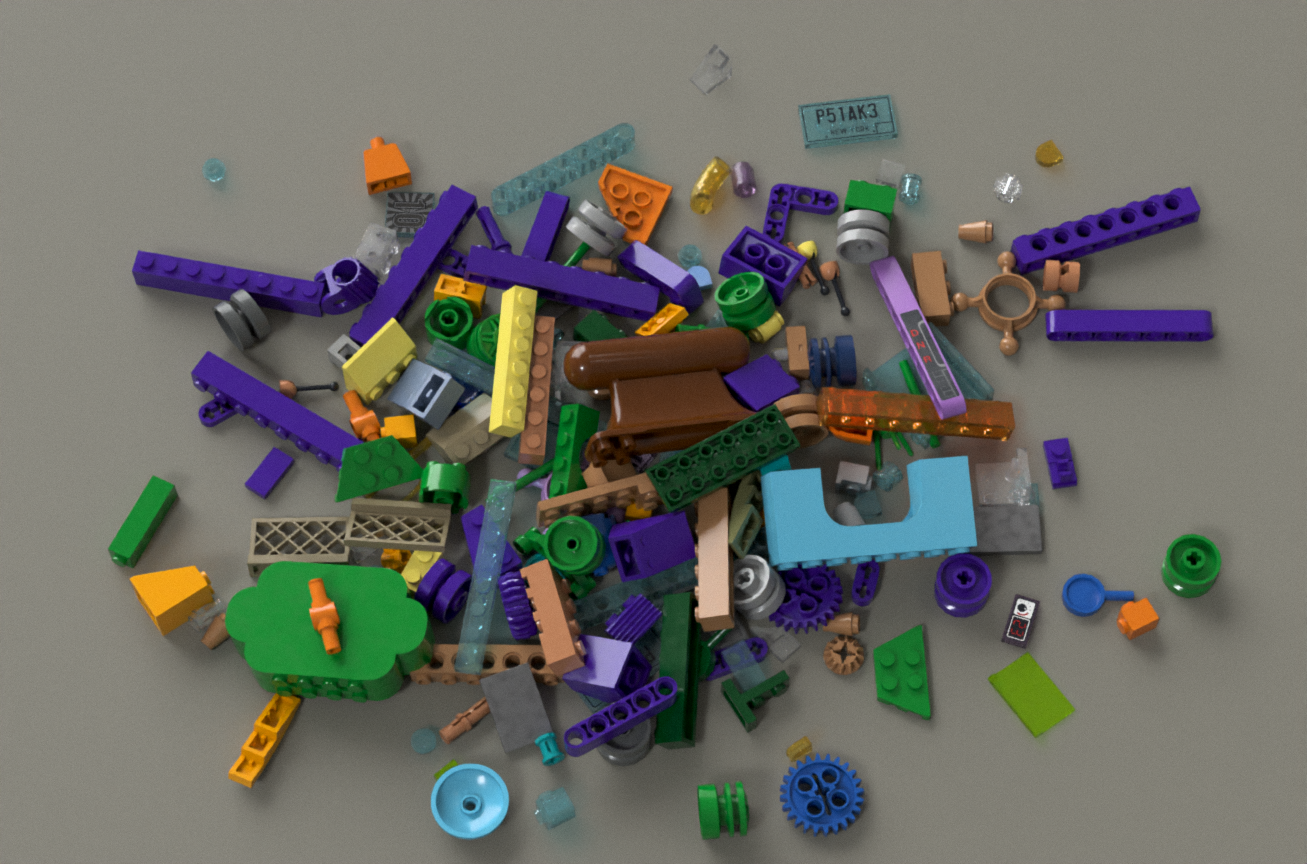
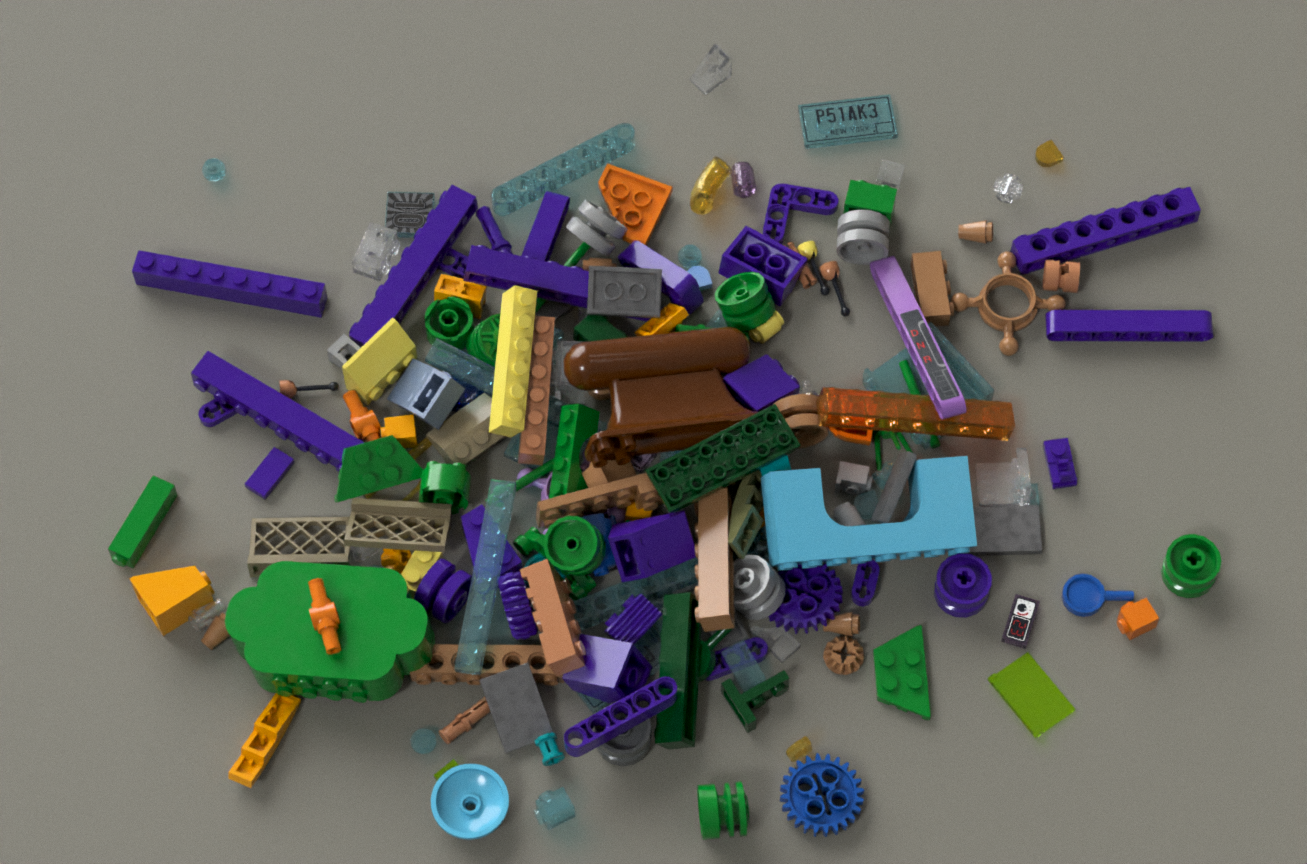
dark grey wheel [212,289,271,352] -> none
dark purple piece [314,256,380,315] -> none
orange torso [363,137,412,195] -> none
medium nougat piece [770,326,809,381] -> none
dark blue wheel [807,335,857,389] -> none
clear light blue bush [898,173,922,204] -> none
none -> flat silver tile [587,266,662,318]
none -> flat silver tile [870,451,917,524]

